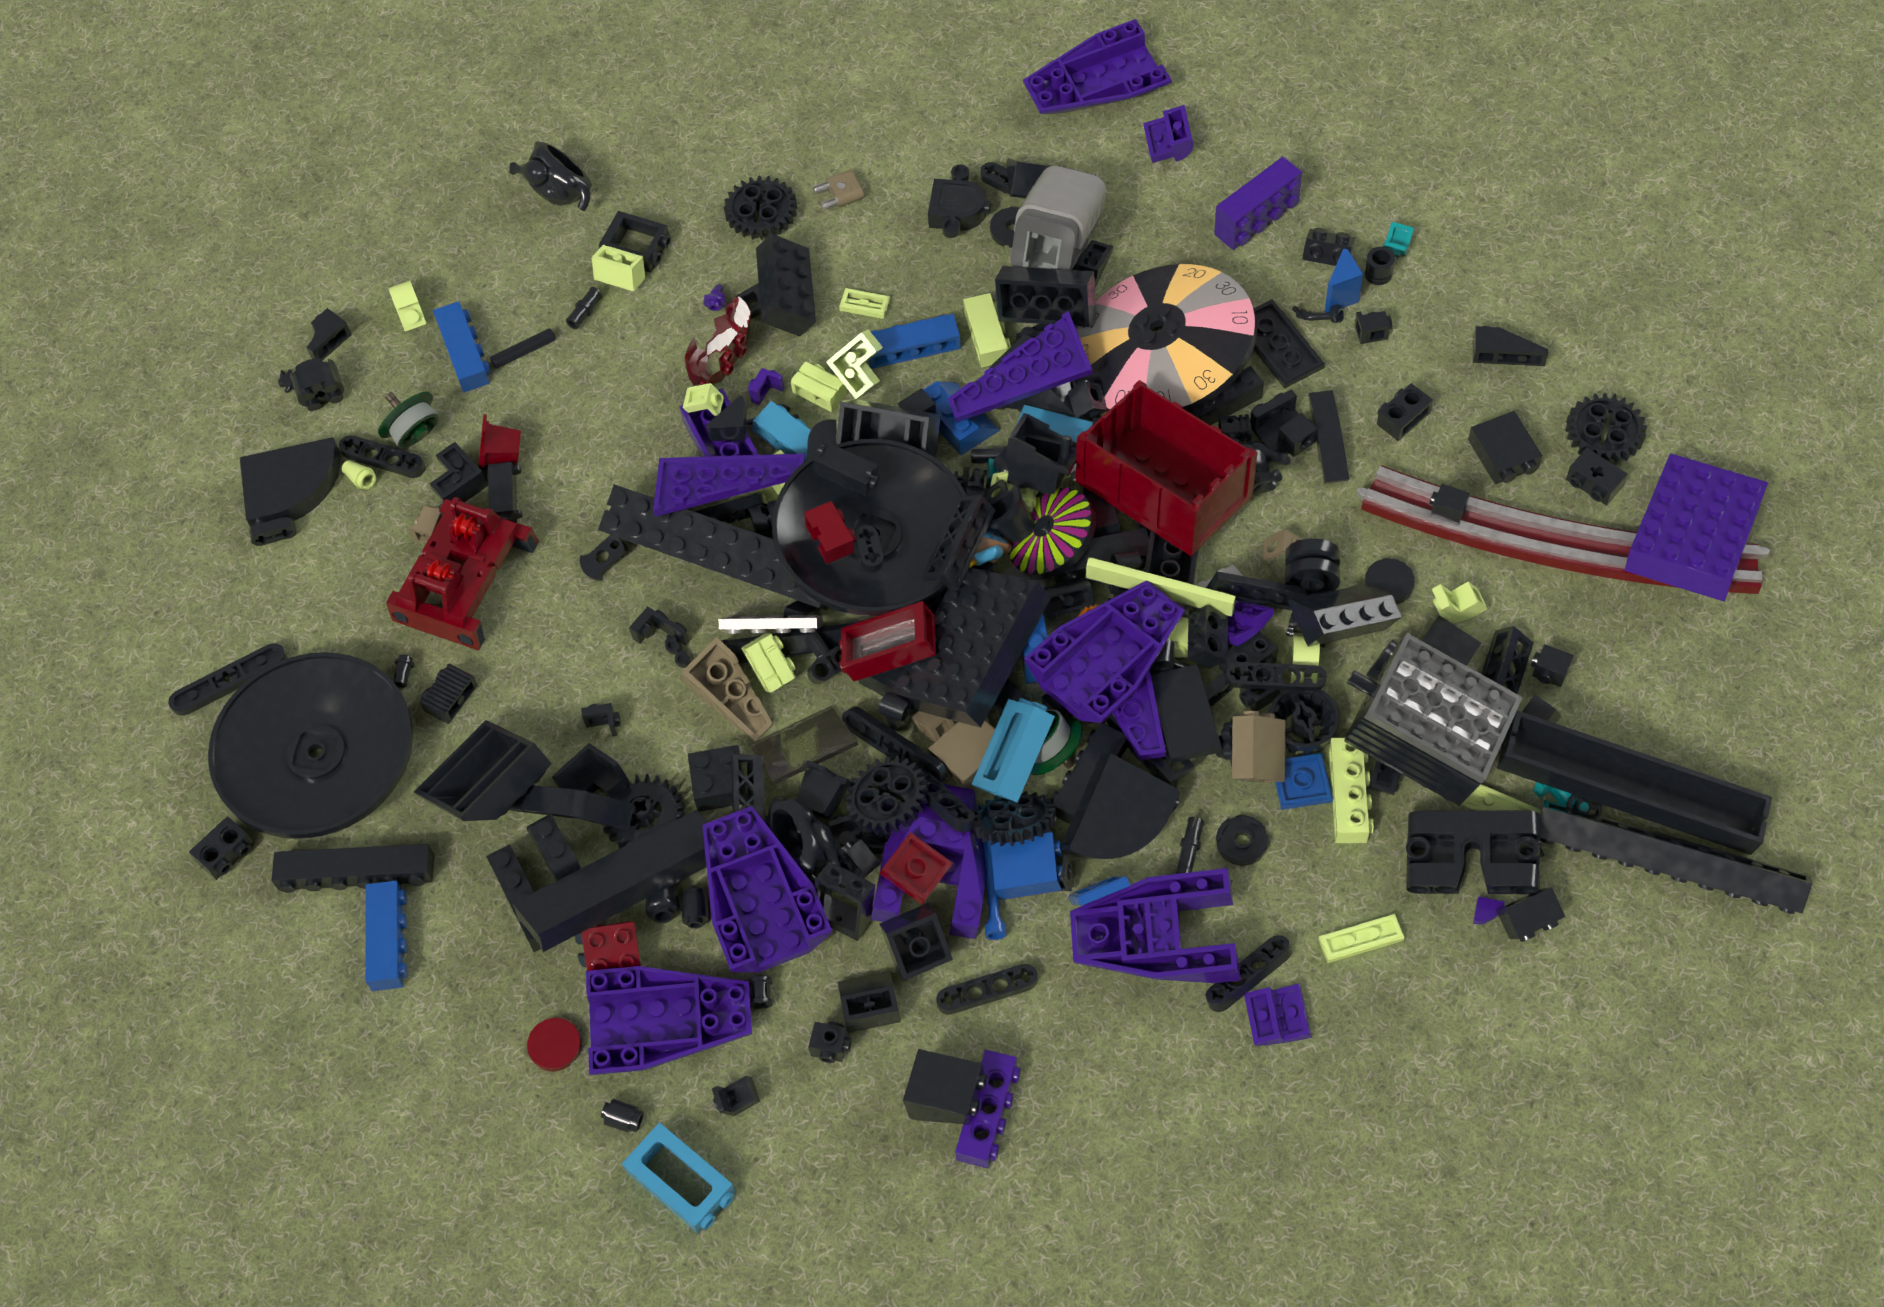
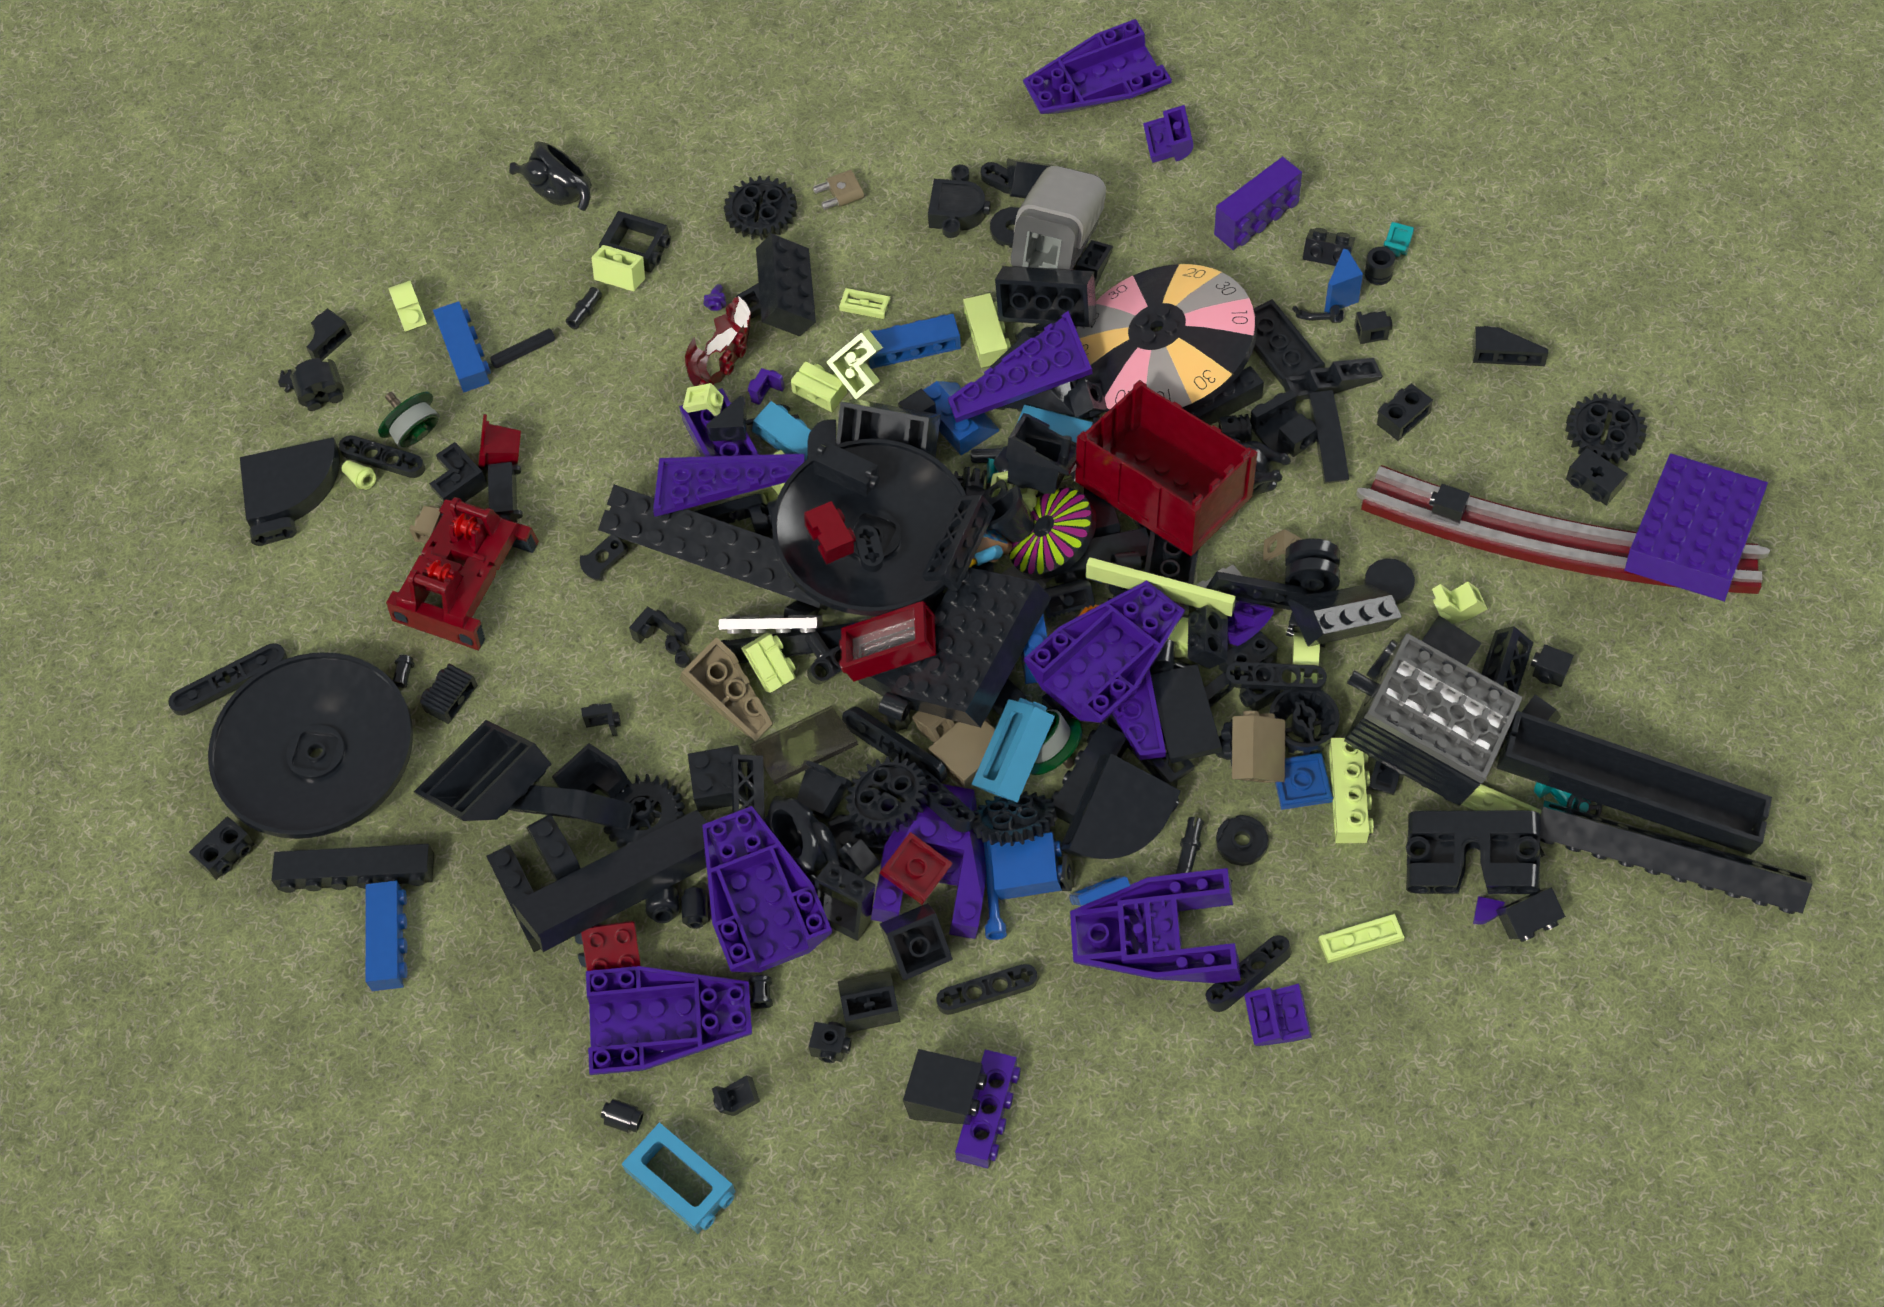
dark red tile [527,1018,582,1072] -> none
black brick [1468,411,1543,485] -> none
none -> black slope [1282,358,1383,401]

